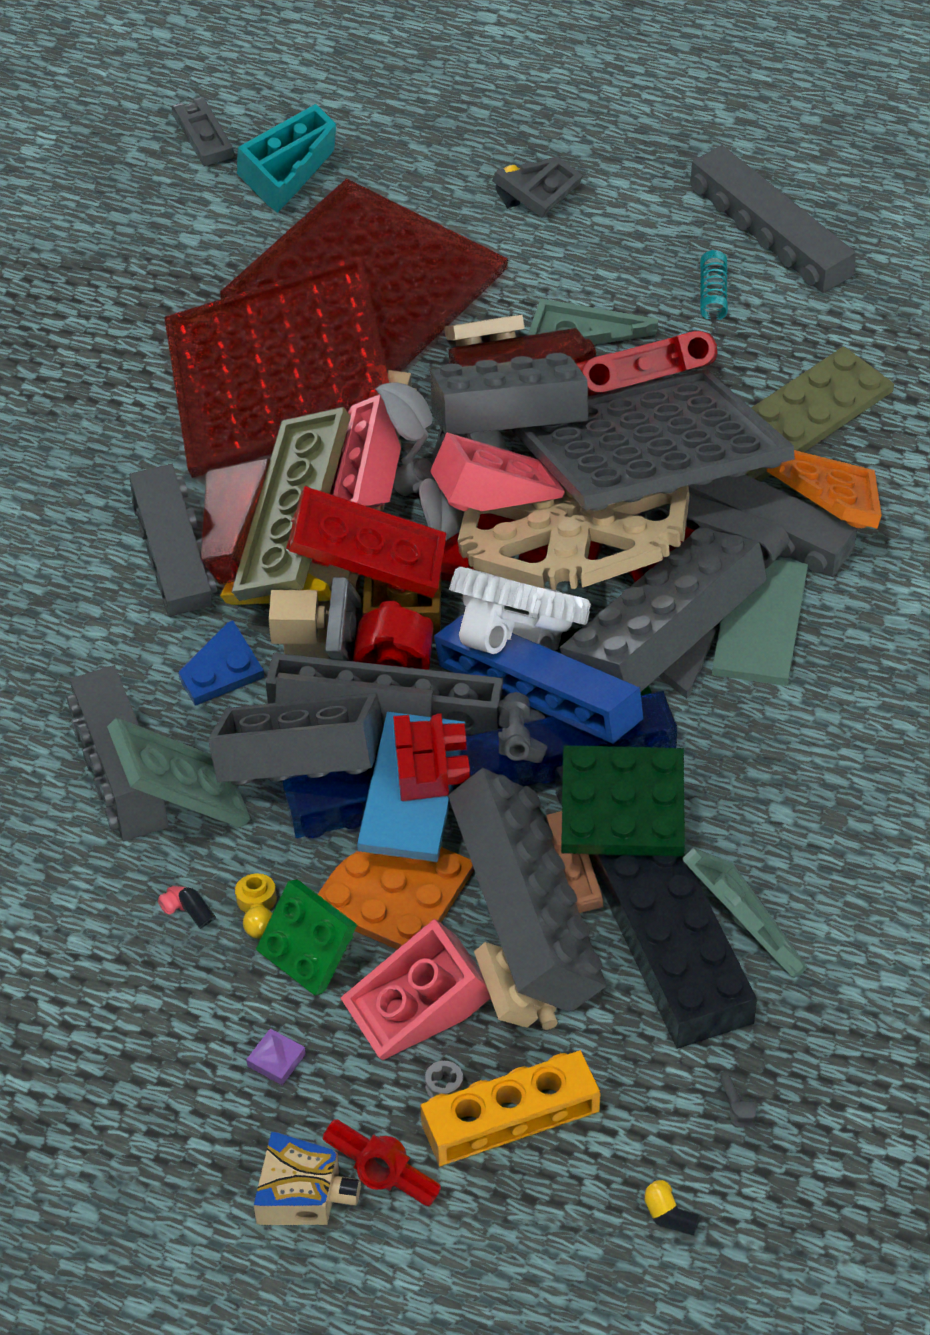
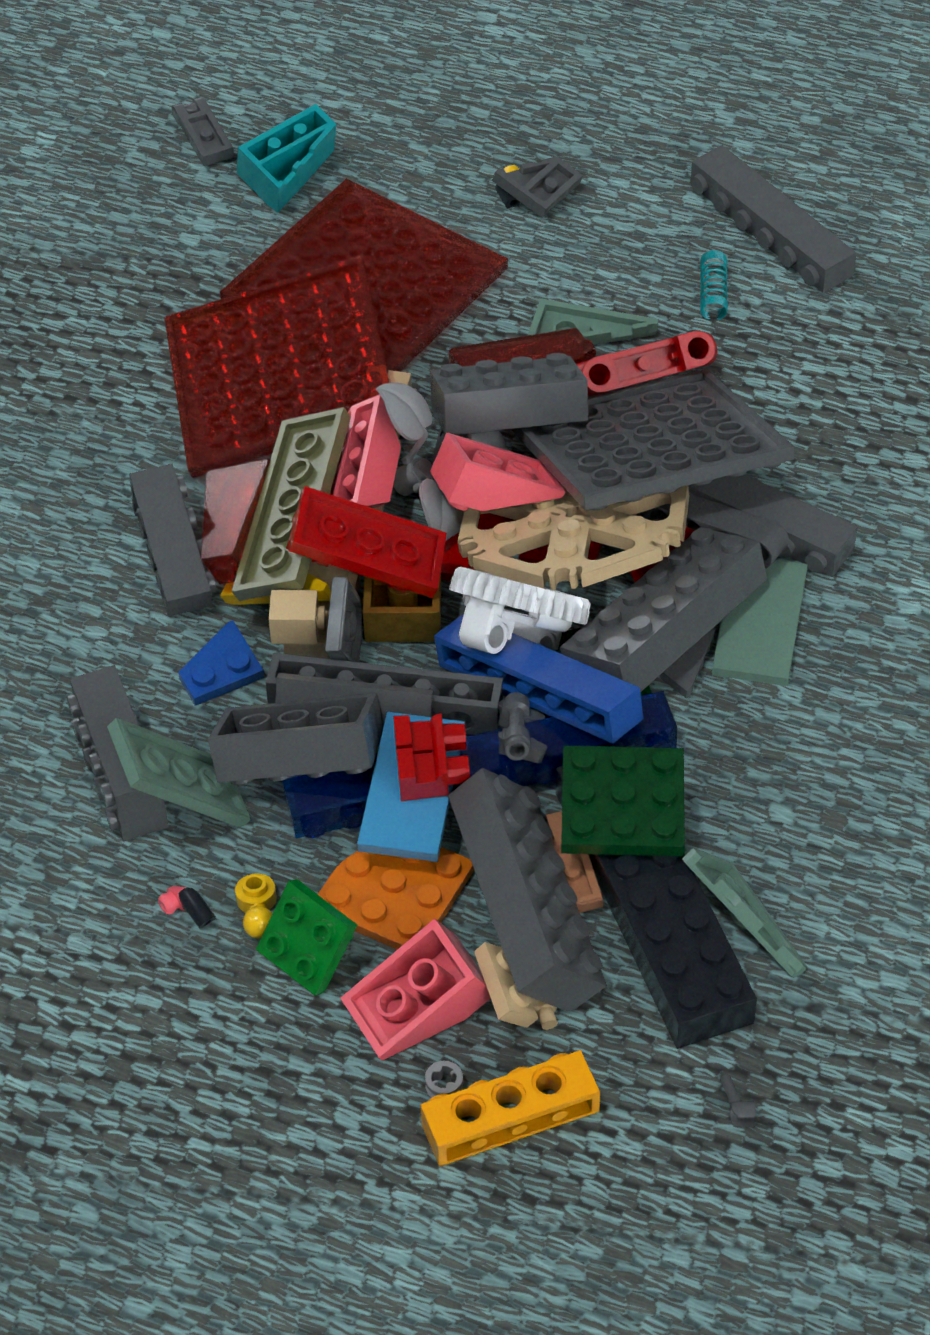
medium lavender tile [246,1029,306,1085] -> none
torso [254,1132,361,1225] -> none
red axle [323,1119,441,1206] -> none
red brick [353,601,434,670] -> none
tan plate [444,315,525,346] -> none
arm [645,1180,700,1236] -> none
olive plate [745,346,894,482] -> none
orange plate [767,450,882,529] -> none

